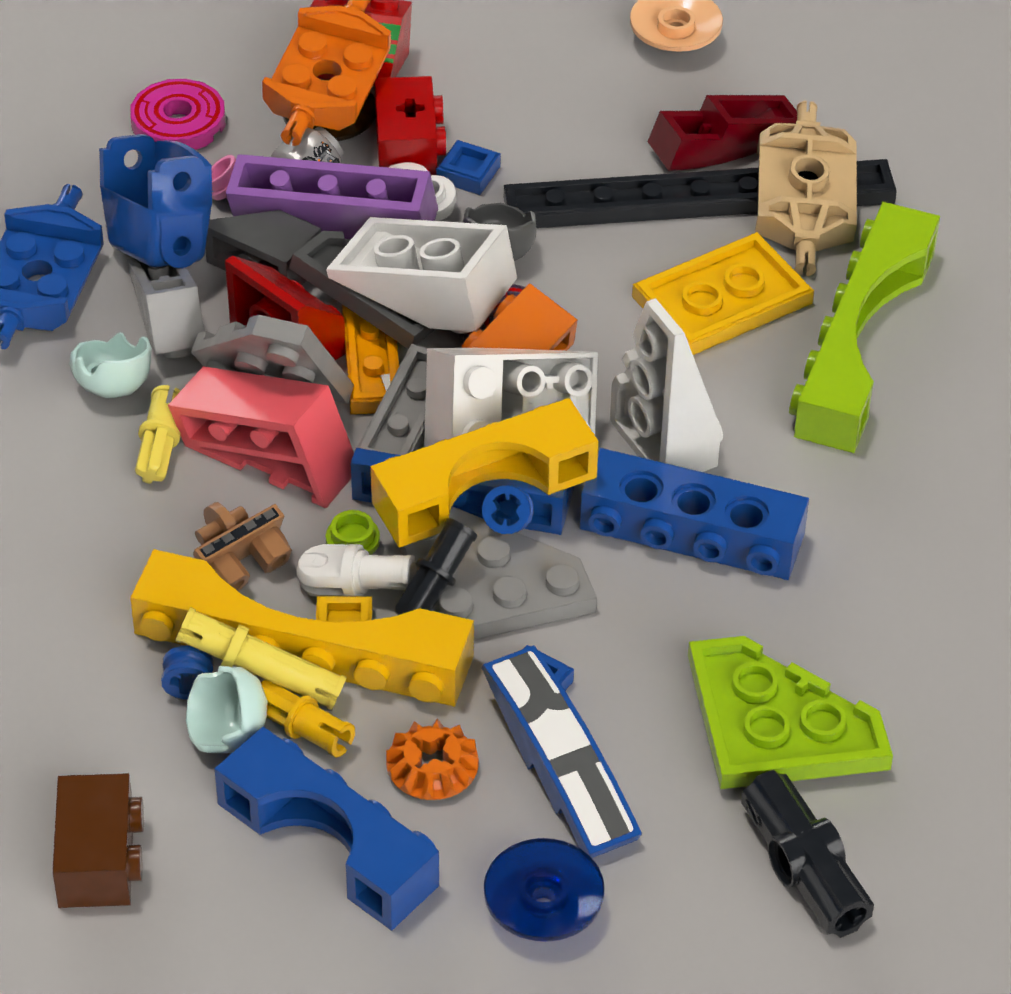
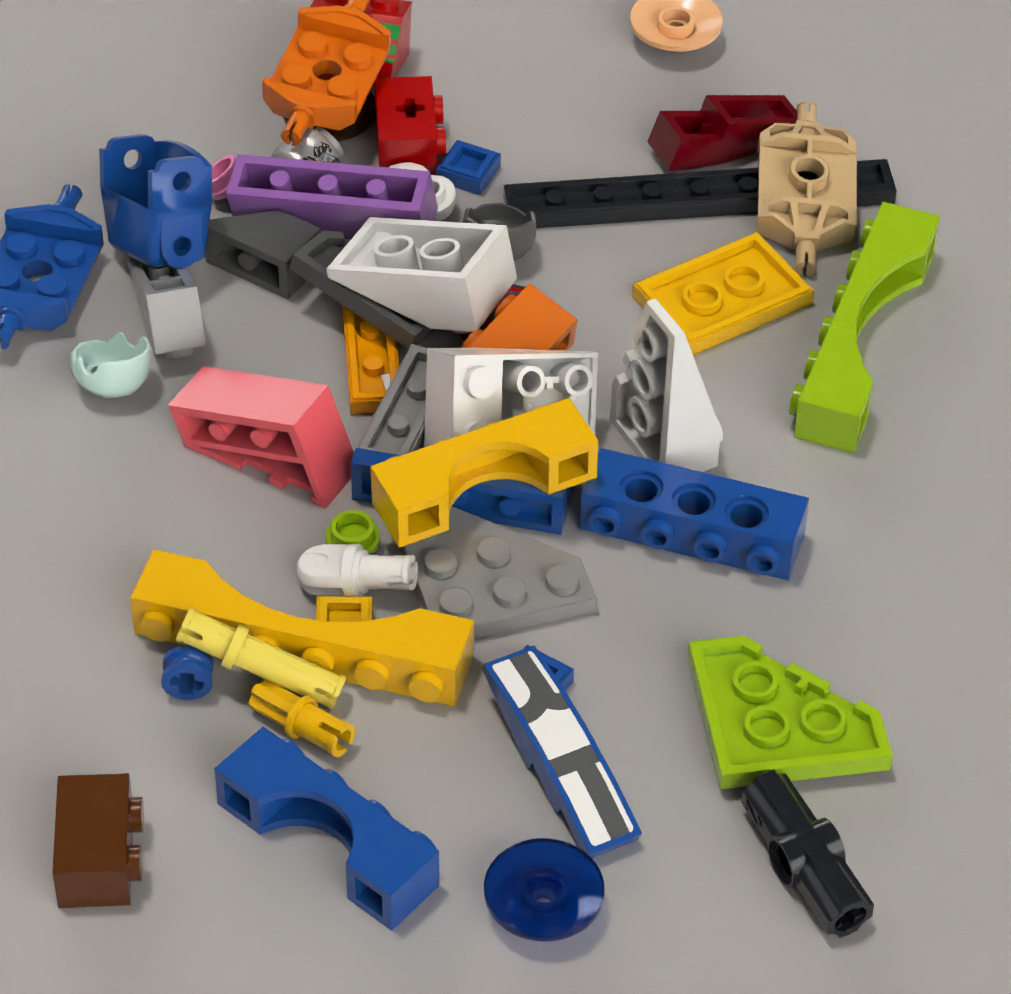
dark pink tile [130,79,225,150] -> none
light yellow axle [135,385,181,484] -> none
light aqua hair [186,666,268,753] -> none
light grey plate [191,315,354,404] -> none
medium nougat hips [193,502,292,591] -> none
red slope [225,255,345,361] -> none
orange gear [386,718,479,800] -> none
black axle [394,518,478,615] -> none
blue bush [482,485,534,534] -> none

